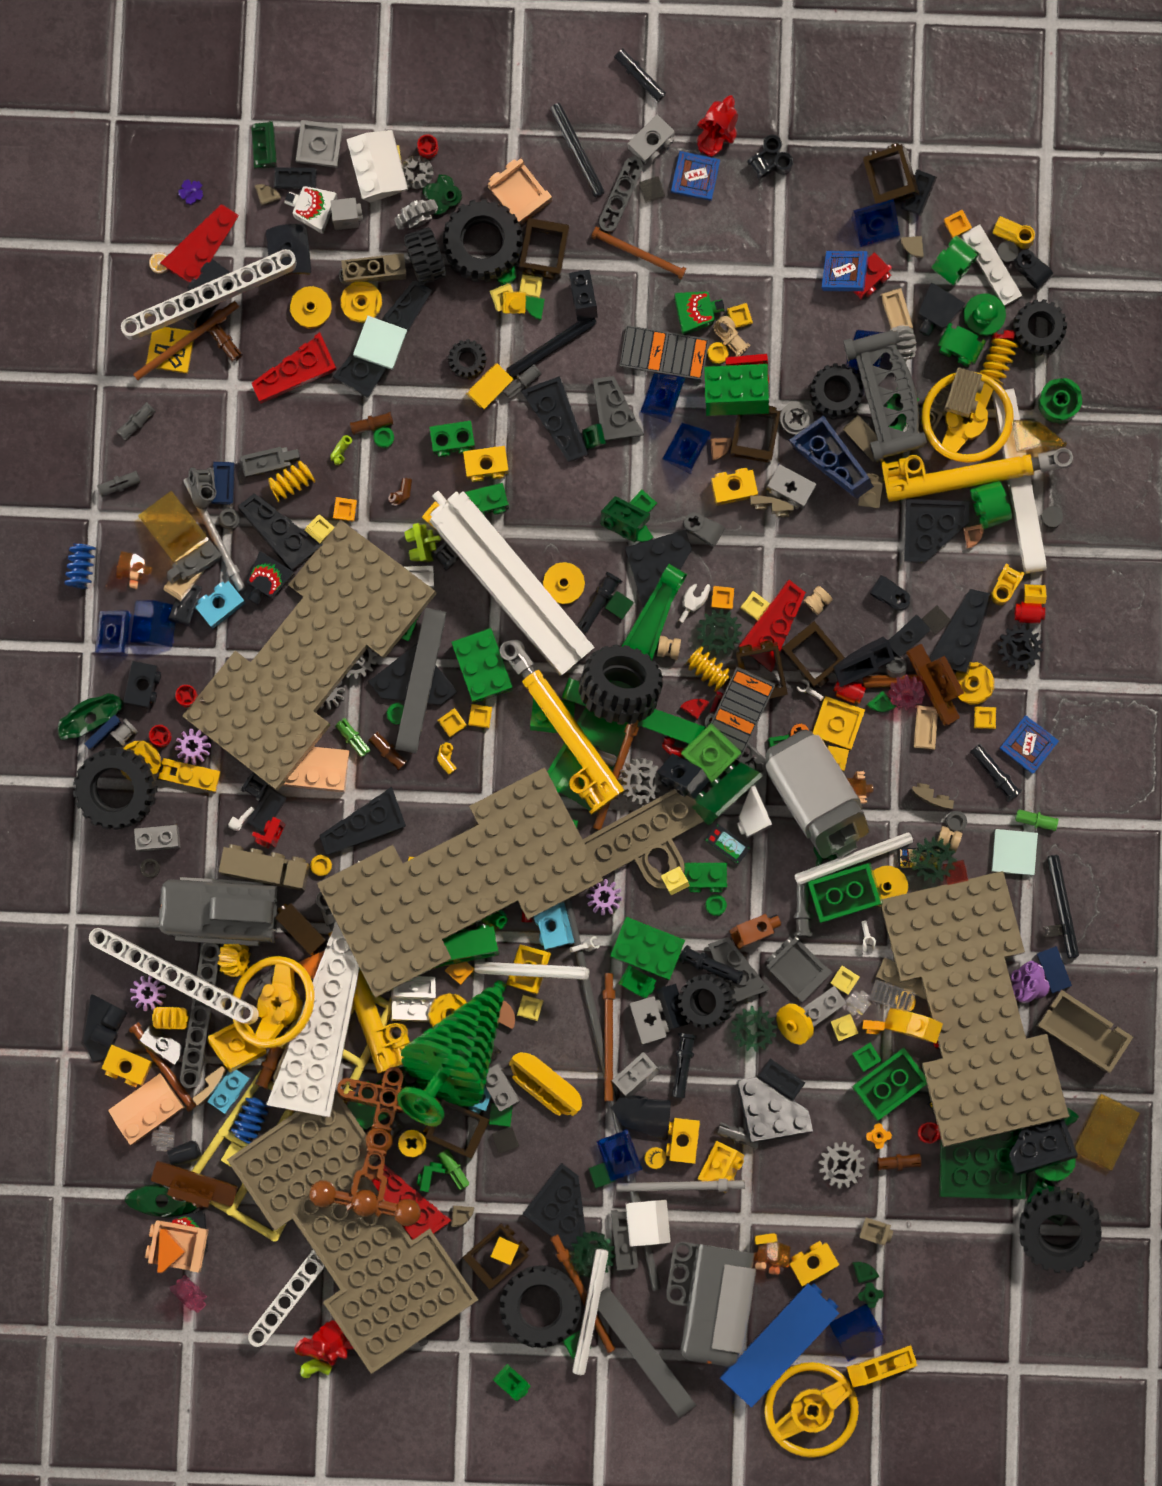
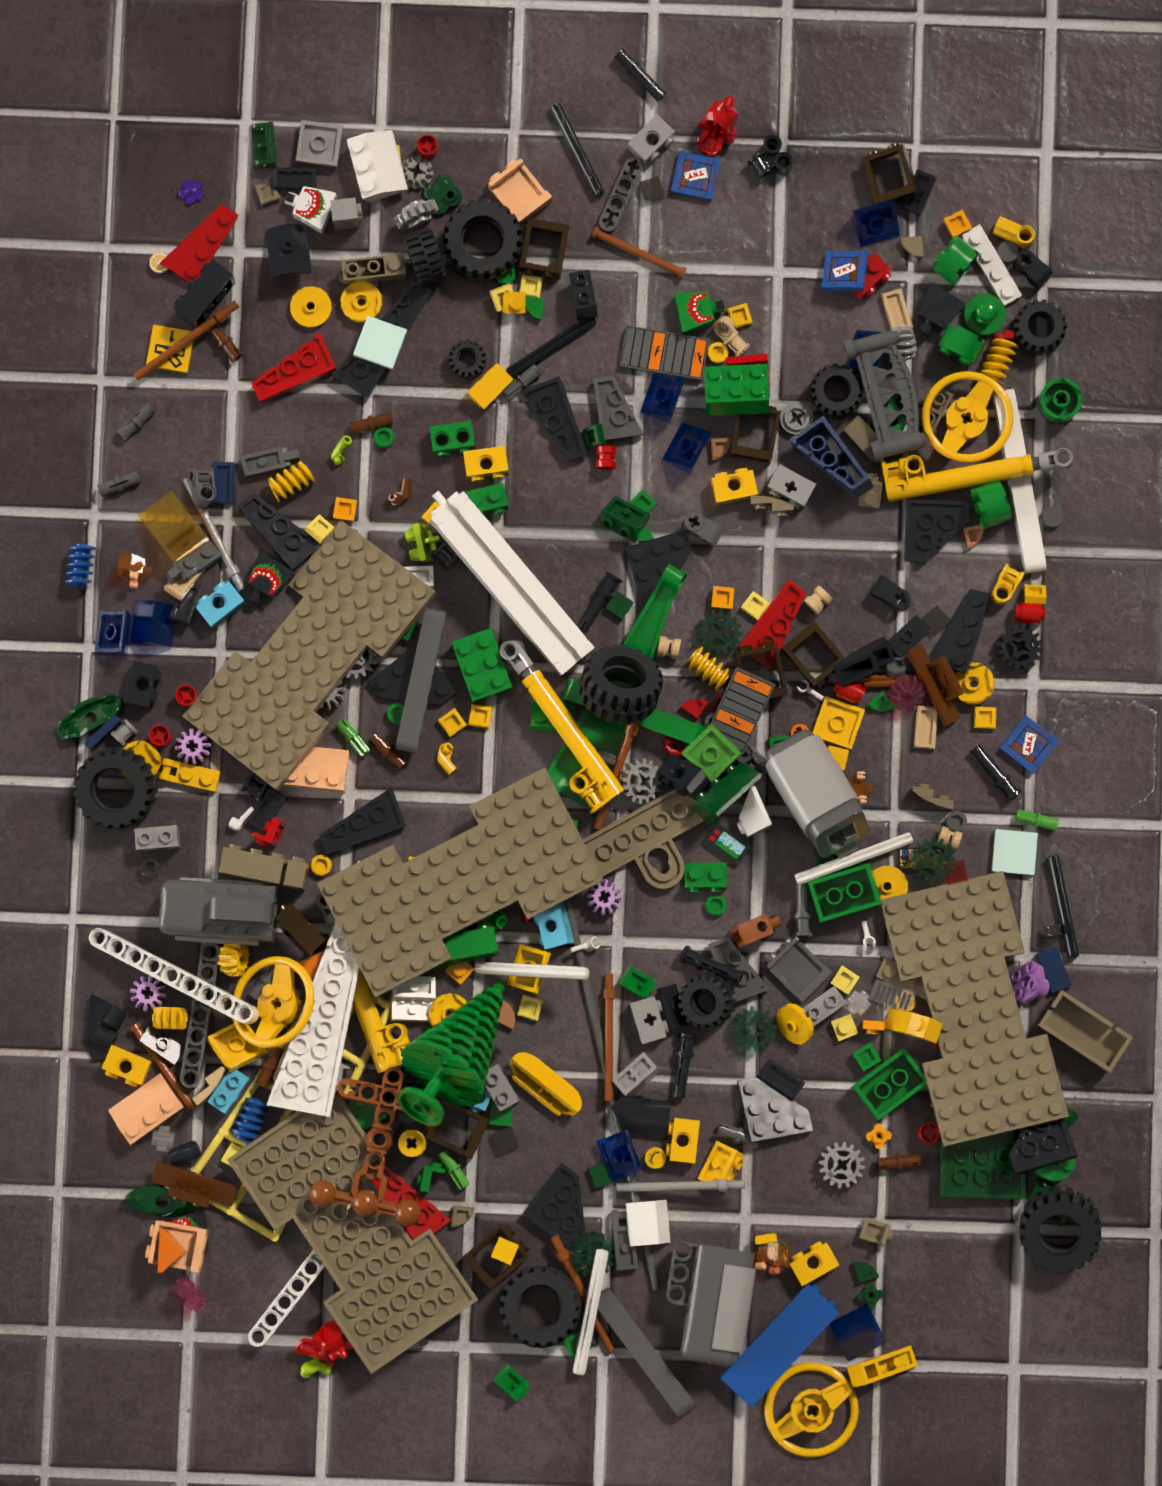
white beam [121,249,297,340] -> none
dark grey plate [219,508,240,530] -> none
yellow plate [543,562,585,604] -> none
green brick [610,917,685,981] -> none
light yellow plate [661,866,690,895] -> none
white hand [679,584,710,623] -> none
dark tan brick [944,368,984,418] -> none
clear yellow slope [1012,420,1067,454] -> none
clear yellow plate [1075,1094,1140,1170] -> none
none -> red wheel [596,446,617,470]

